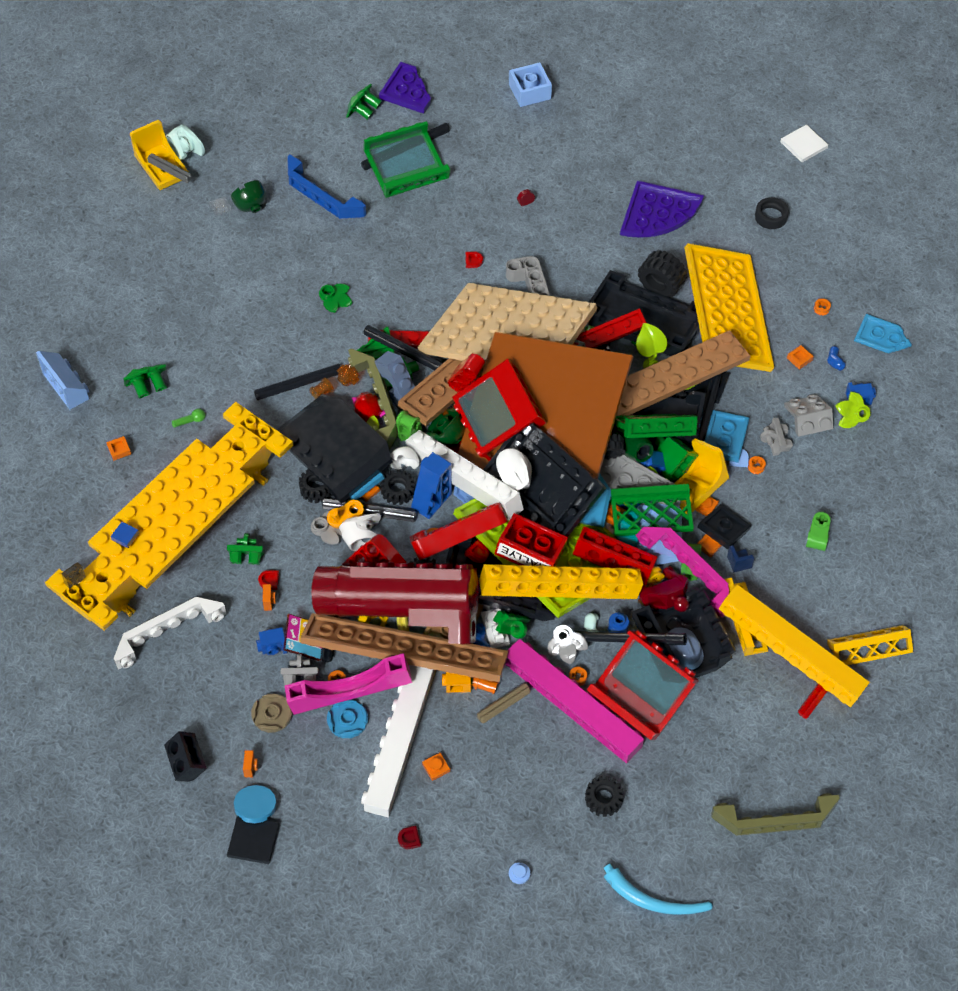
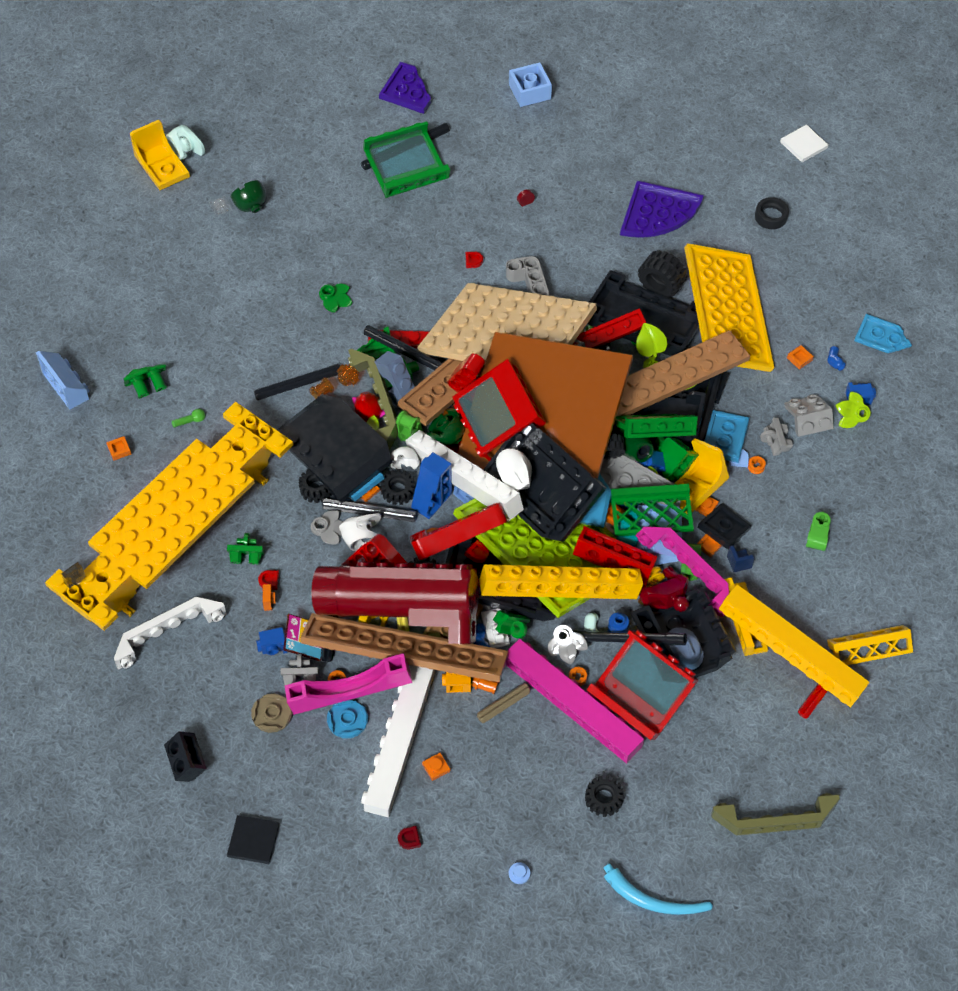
blue tile [110,522,139,548] -> none
dark grey axle [147,153,192,183] -> none
dark azure tile [234,785,276,824] -> none
orange plate [243,750,258,778] -> none
blue slope [288,154,366,219] -> none
light orange piece [327,500,364,529] -> none
green connector [346,84,382,120] -> none
red brick [494,513,568,566] -> none
orange bush [814,299,831,315] -> none

